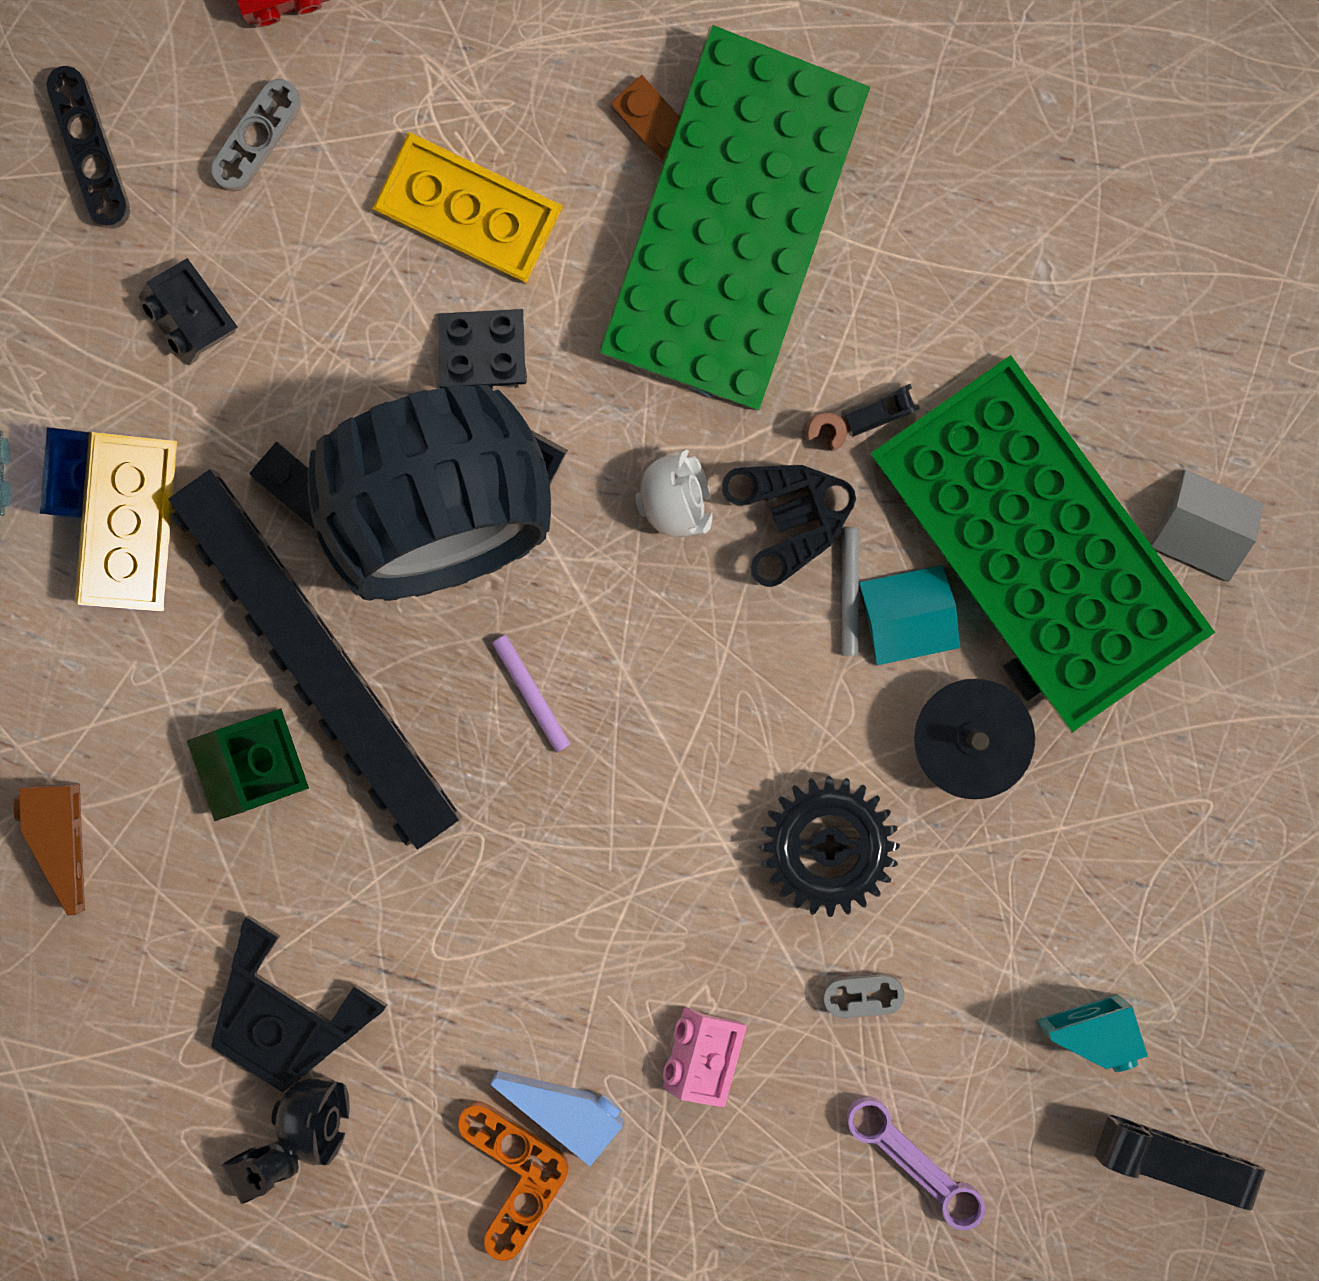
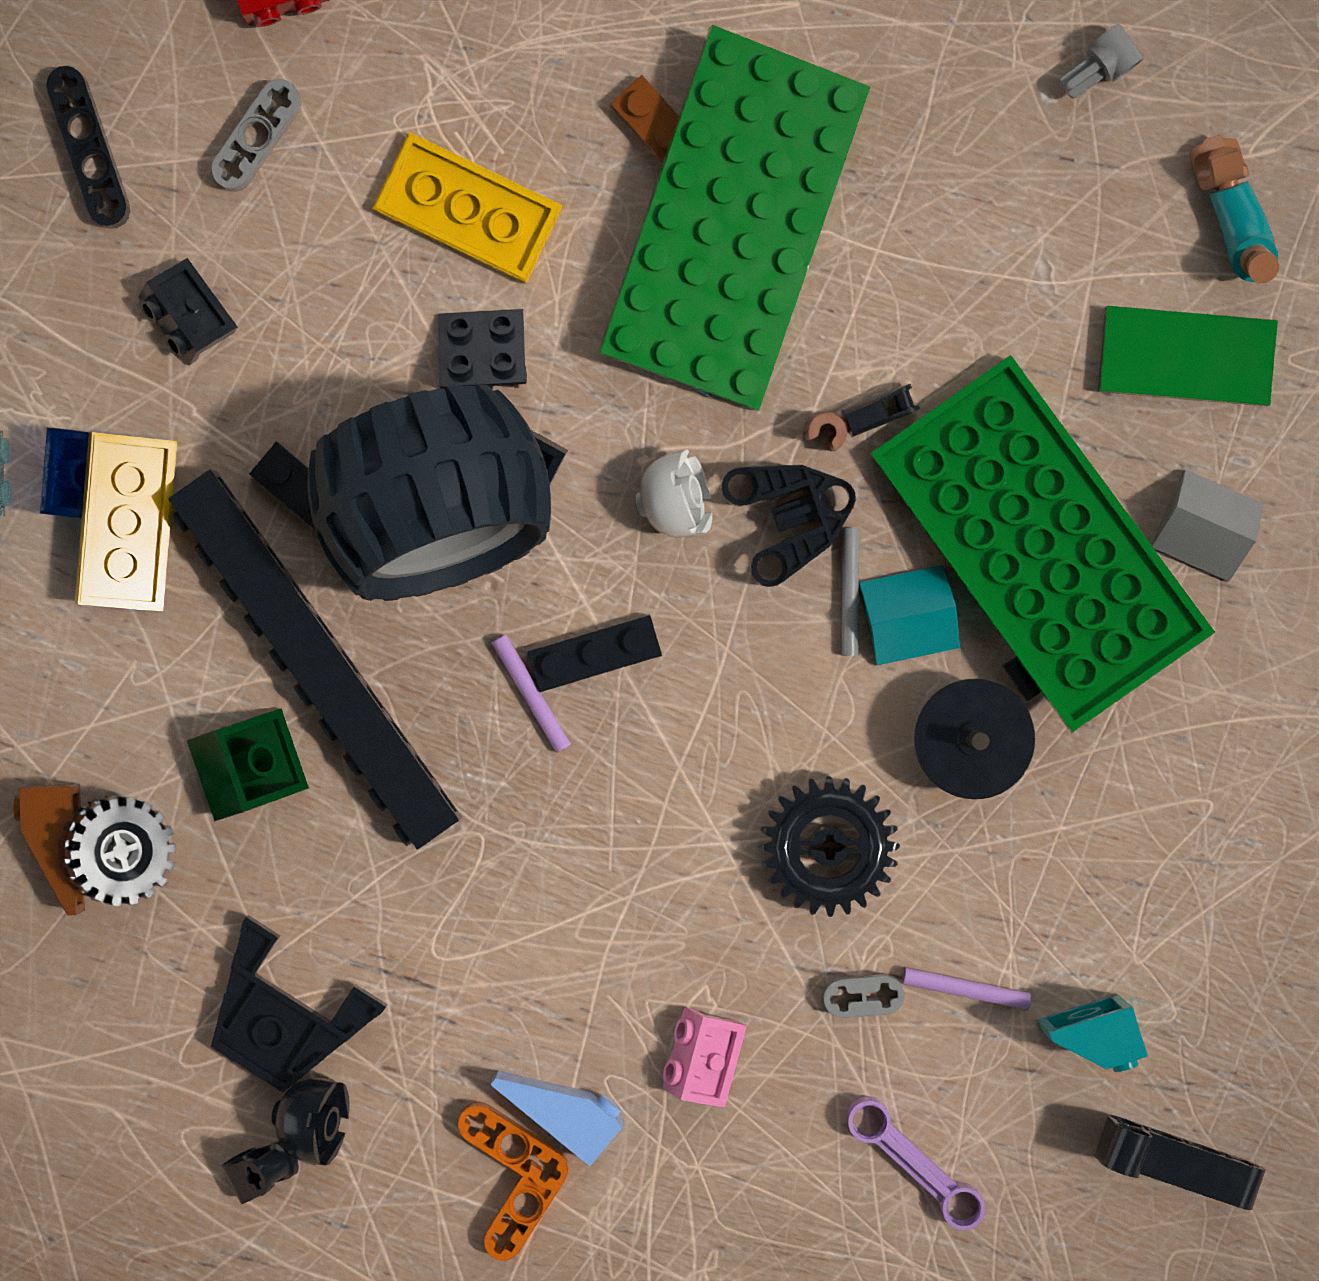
none -> wheel [58,796,176,906]
none -> black plate [528,615,662,692]
none -> lavender bar [902,968,1031,1010]
none -> light grey axle [1059,24,1144,99]
none -> green tile [1098,306,1278,407]
none -> piece [1189,134,1279,283]

